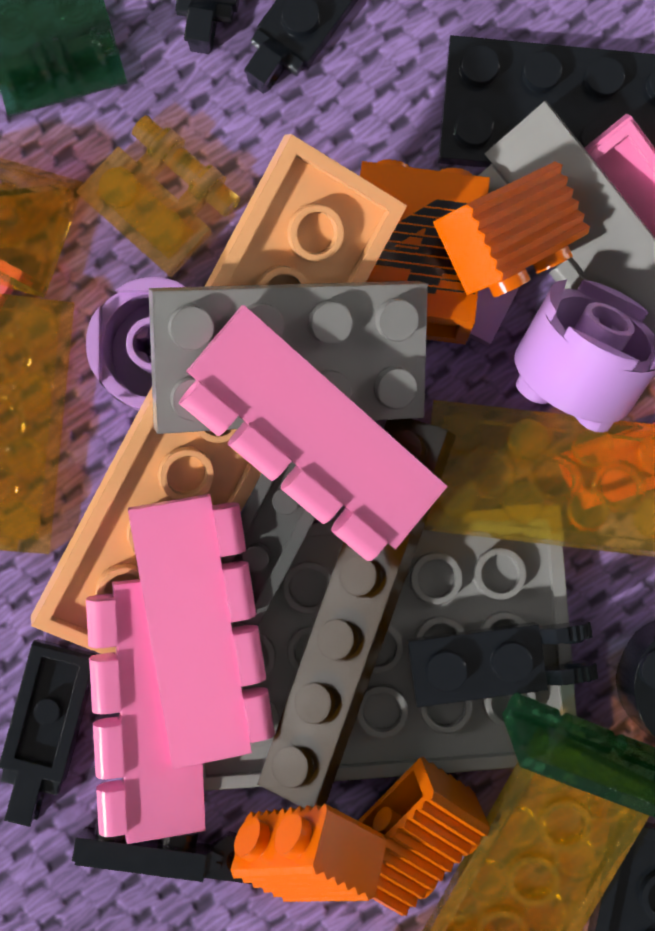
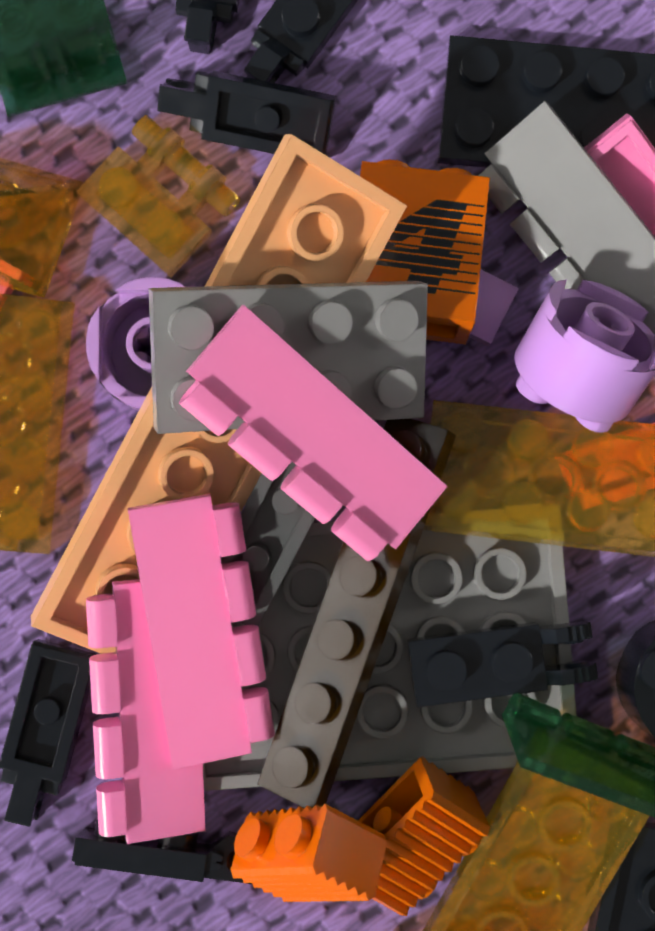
orange brick [433,161,590,298] -> none
none -> black hinge [157,71,337,155]

